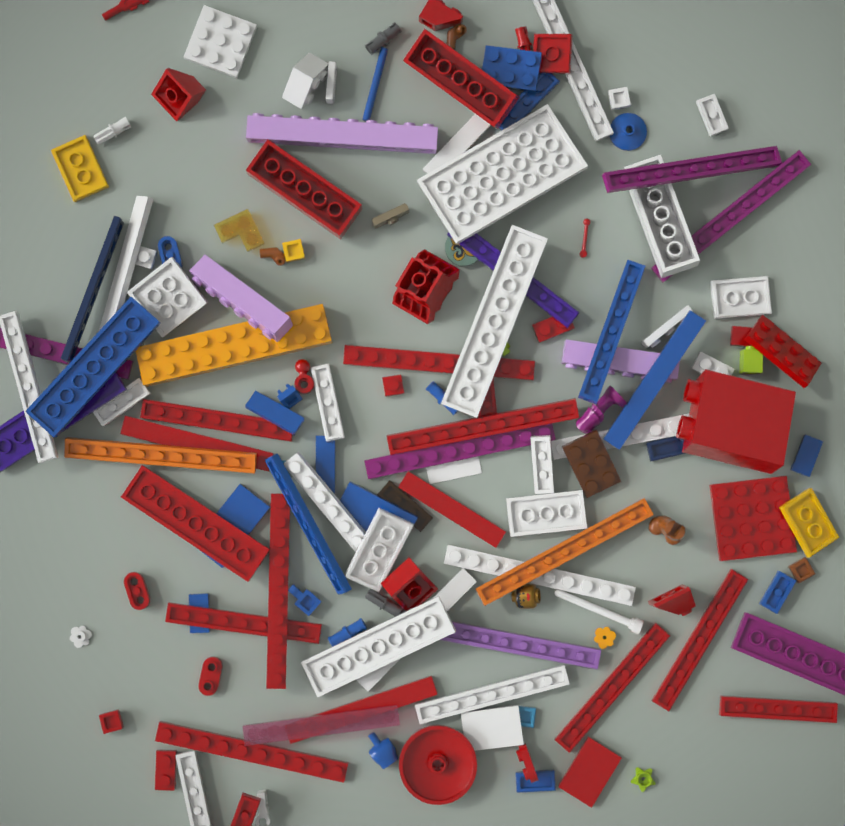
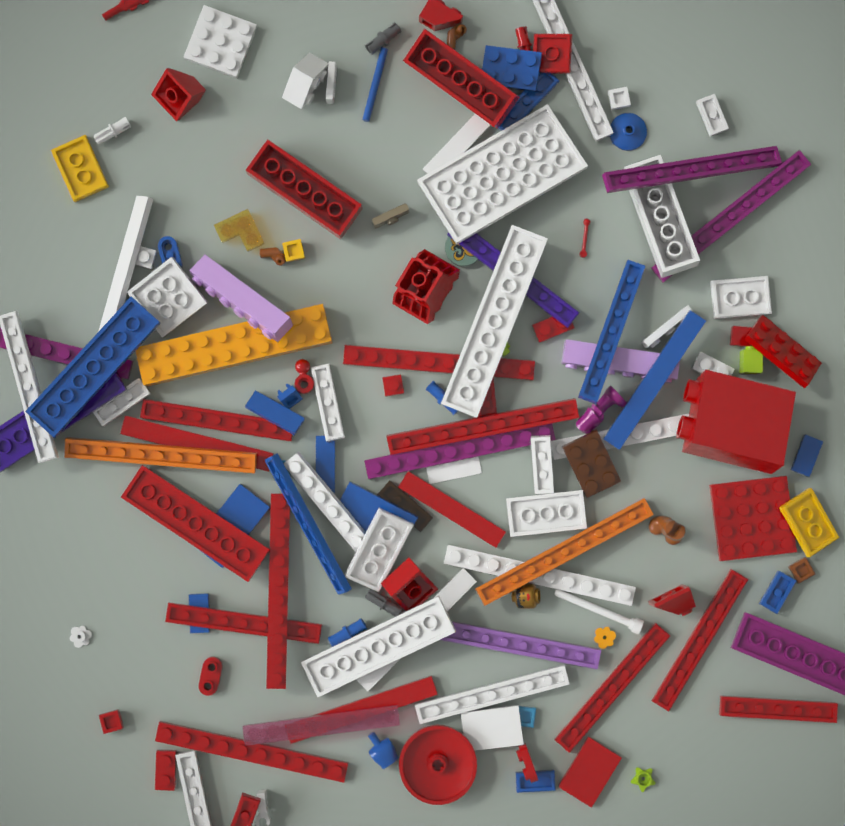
dark blue tile [61,216,124,363] -> none
red plate [124,572,150,610] -> none
lavender brick [246,113,438,154] -> none
blue plate [288,584,322,616] -> none
dark blue tile [646,436,686,462] -> none

